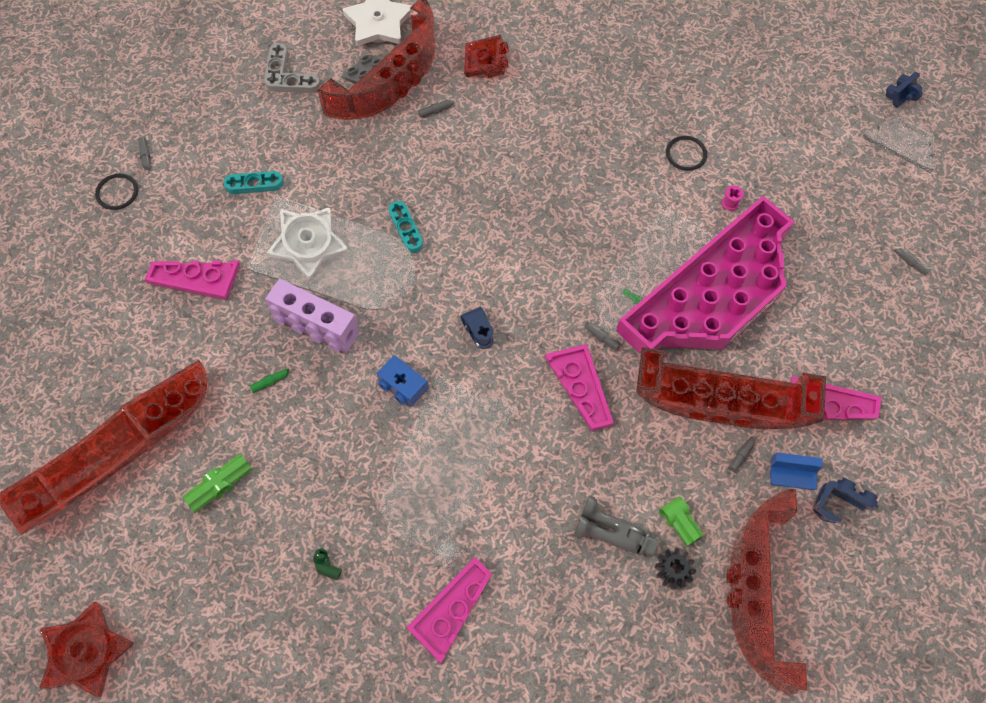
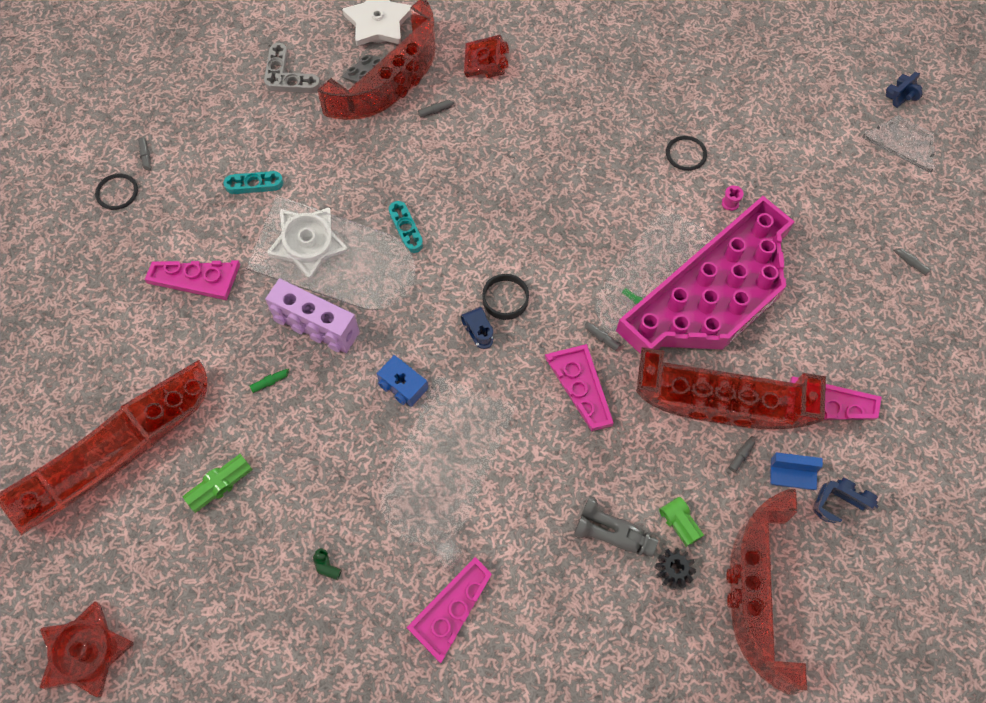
none -> black tyre [482,274,529,320]

